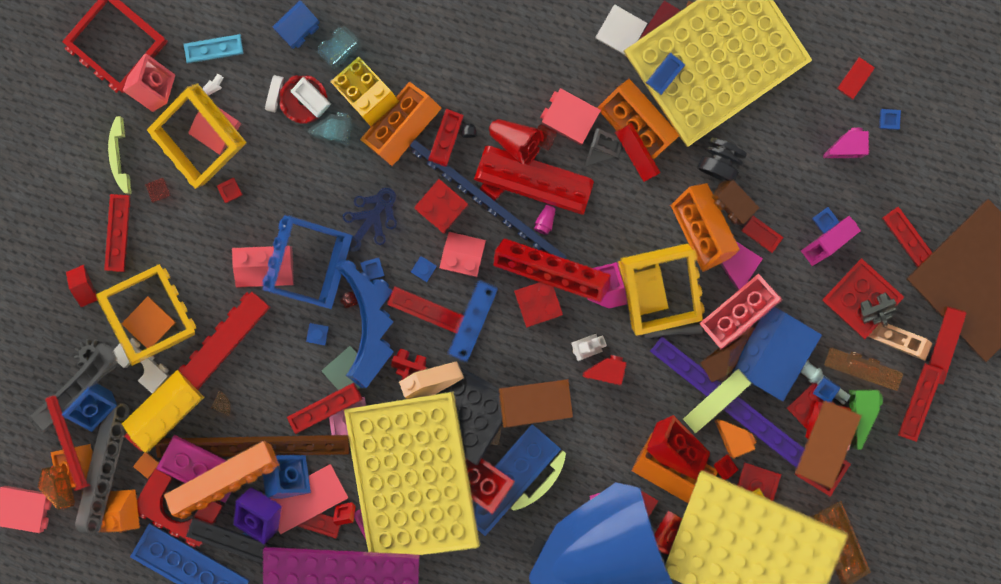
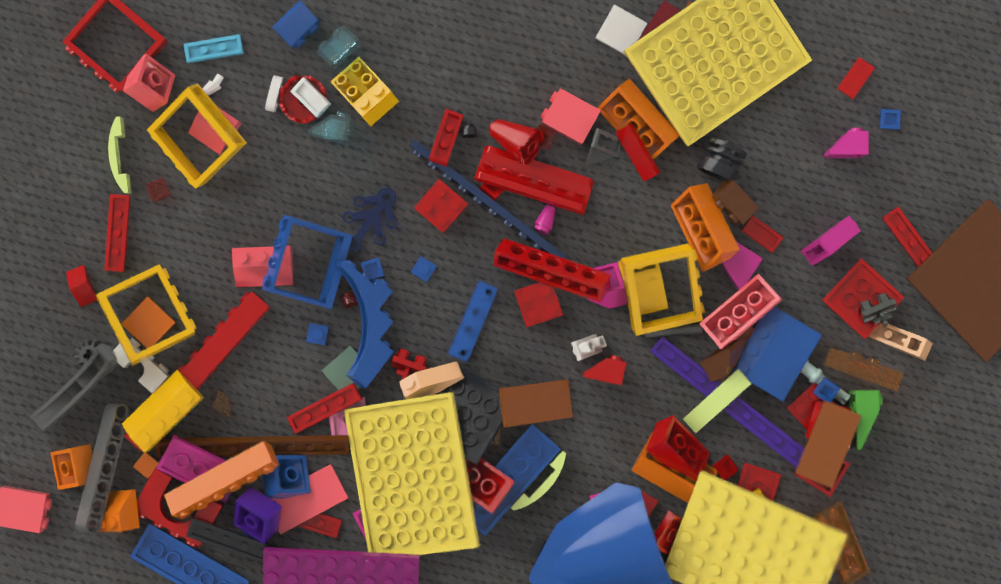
clear orange slope [37,465,75,510] -> none
red axle [46,395,90,490] -> none
blue slope [62,384,117,432] -> none
red plate [217,177,243,203] -> none
red plate [333,502,356,526] -> none
orange slope [360,82,441,166] -> none
red plate [387,286,464,334] -> none
coral slope [440,232,486,277] -> none
blue tile [646,53,685,95] -> none
orange slope [714,419,756,458] -> none
blue plate [812,207,839,234] -> none
red tile [898,363,944,442] -> none
red tile [929,306,967,385] -> none

